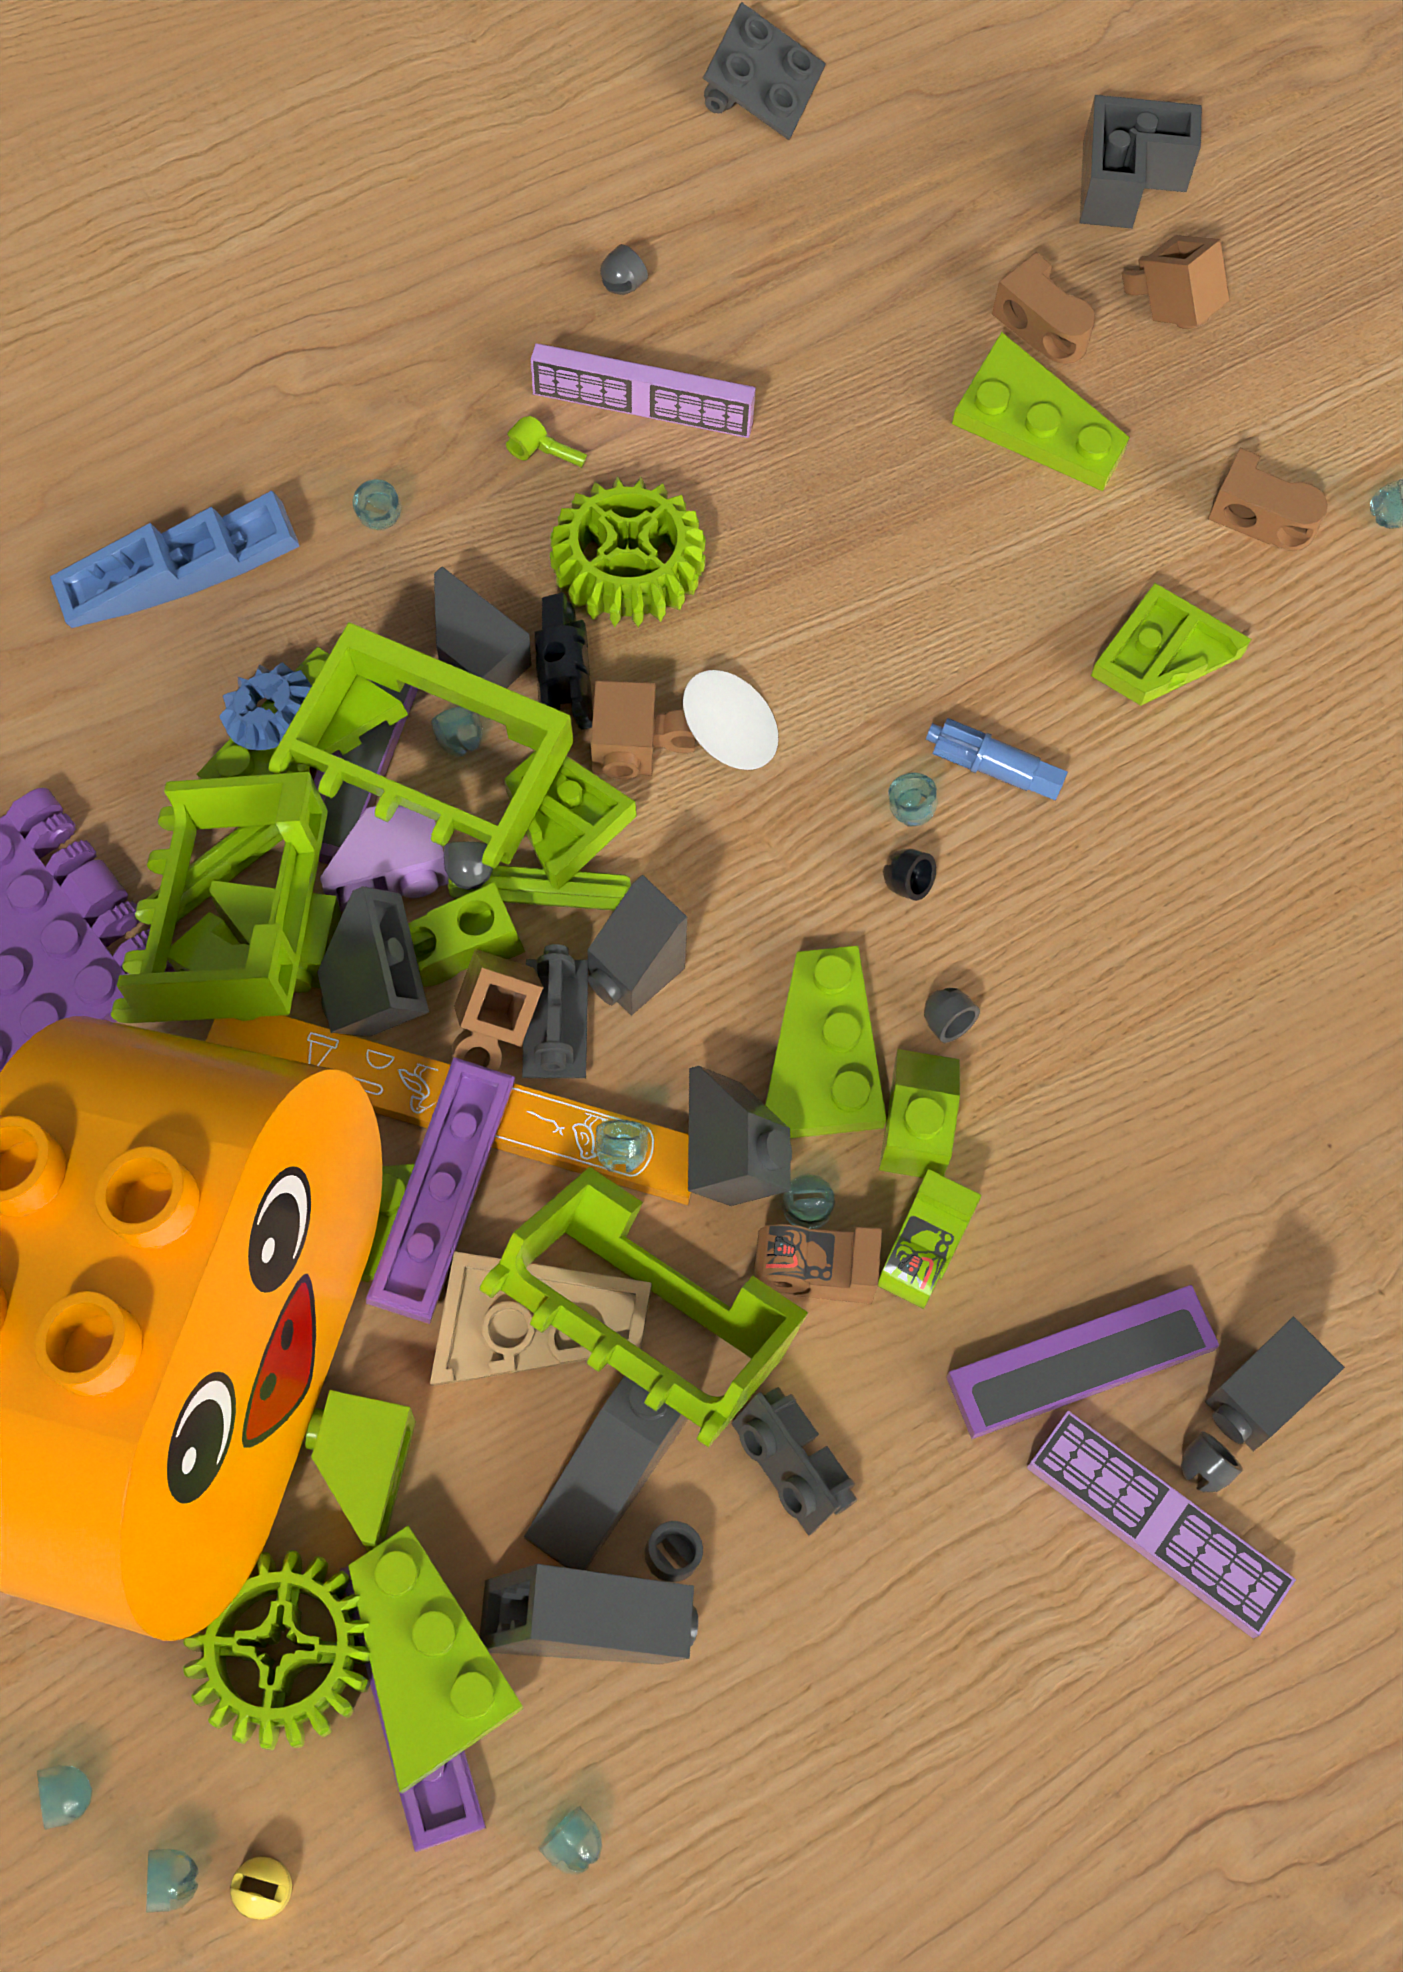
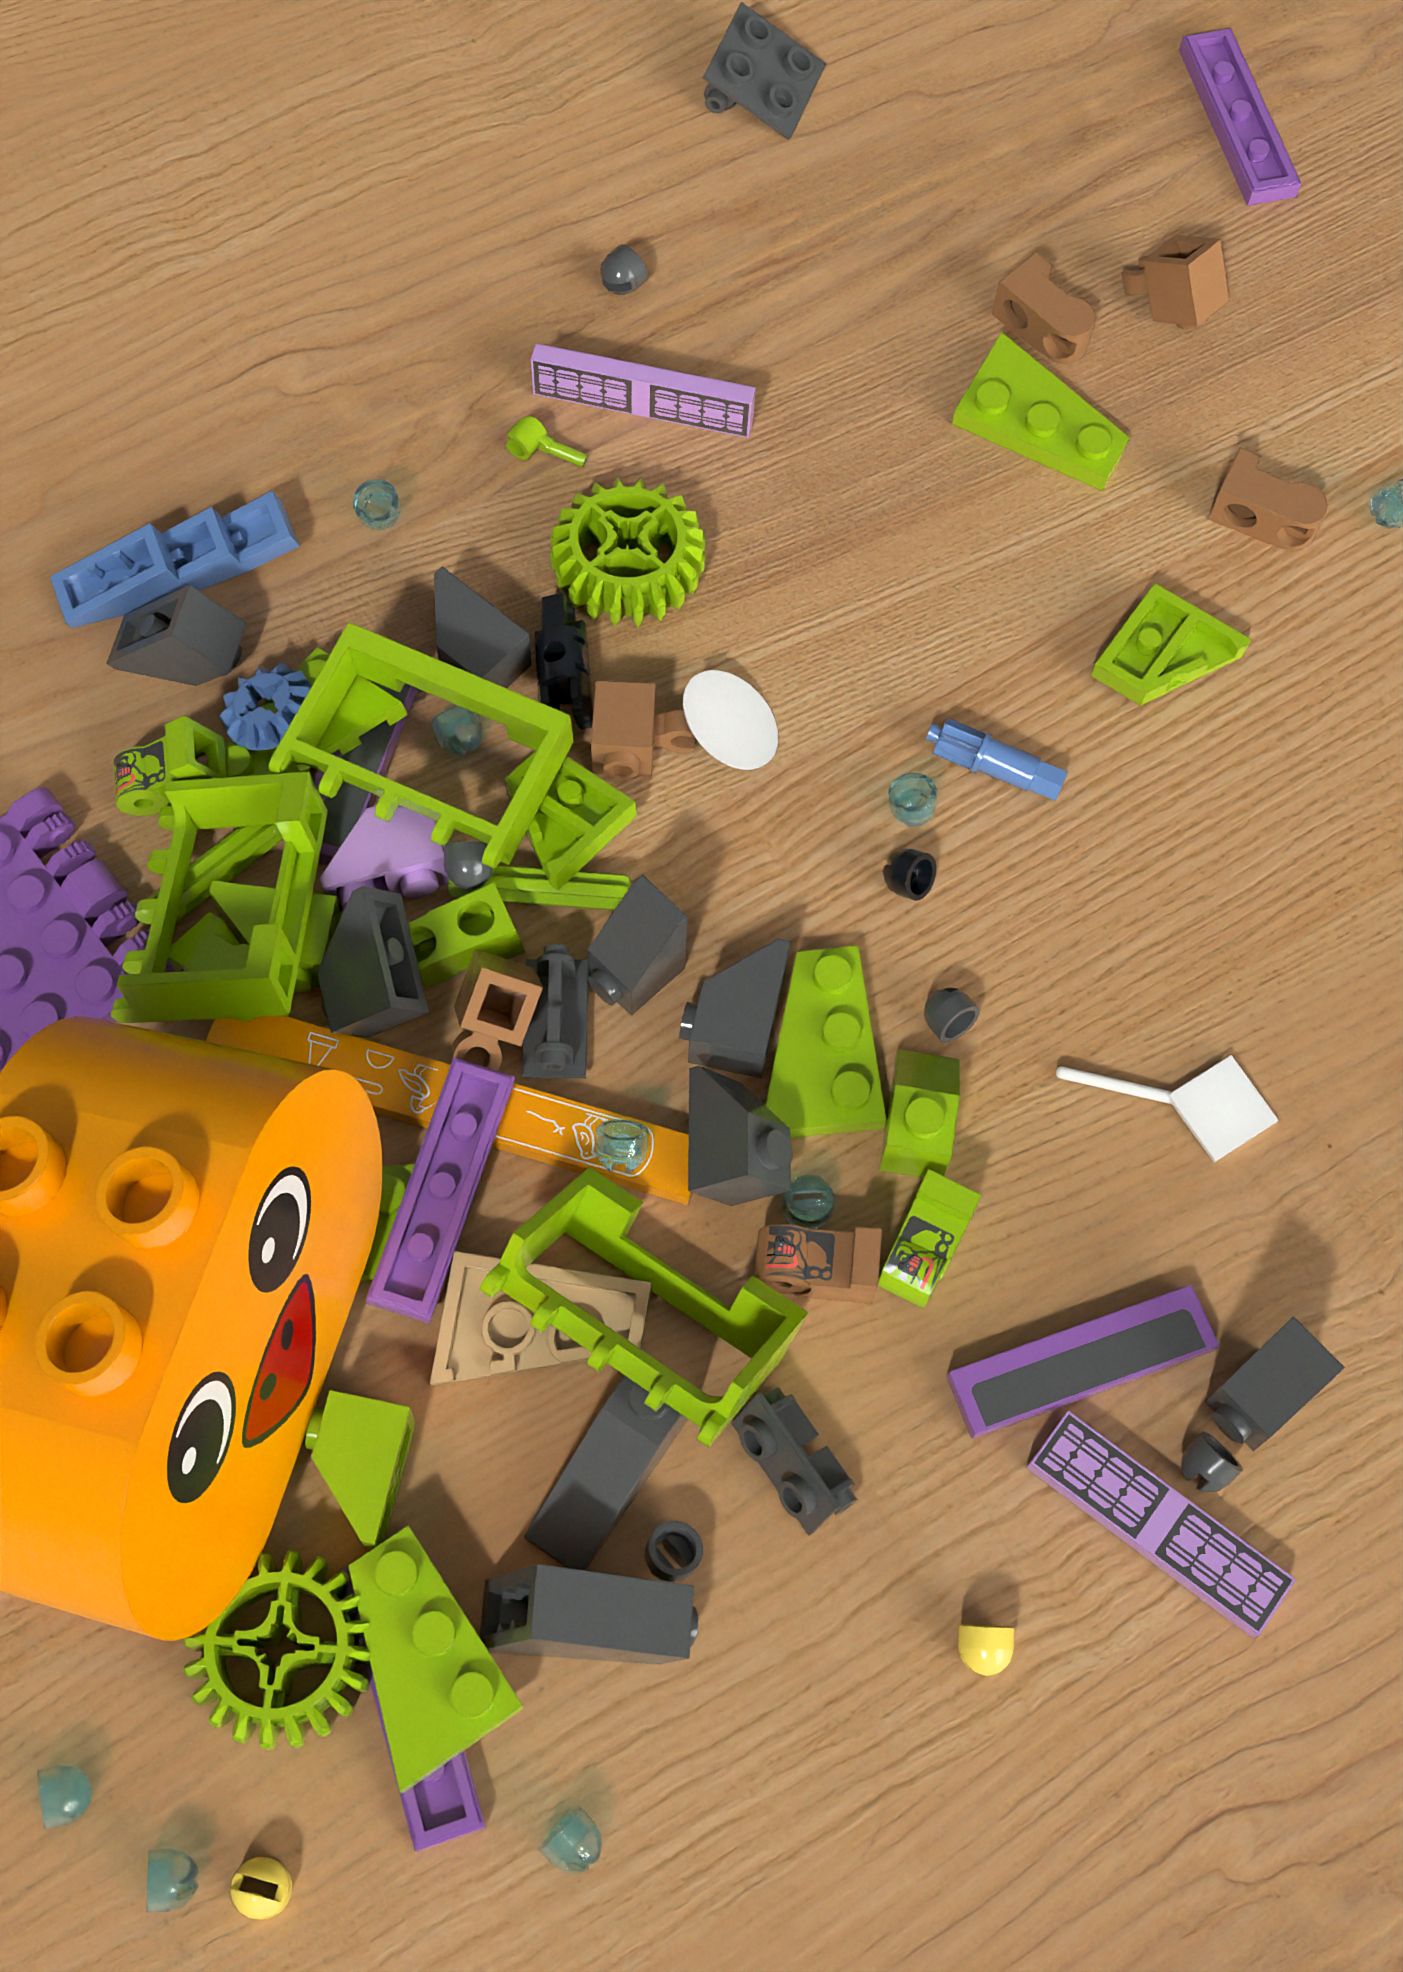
dark grey brick [1080,95,1202,229] -> none
none -> dark grey slope [106,585,247,686]
none -> lime leg [113,715,227,816]
none -> dark grey slope [679,939,791,1079]
none -> light yellow hinge [958,1624,1014,1676]
none -> white piece [1056,1055,1279,1163]
none -> medium lavender tile [1179,28,1301,206]

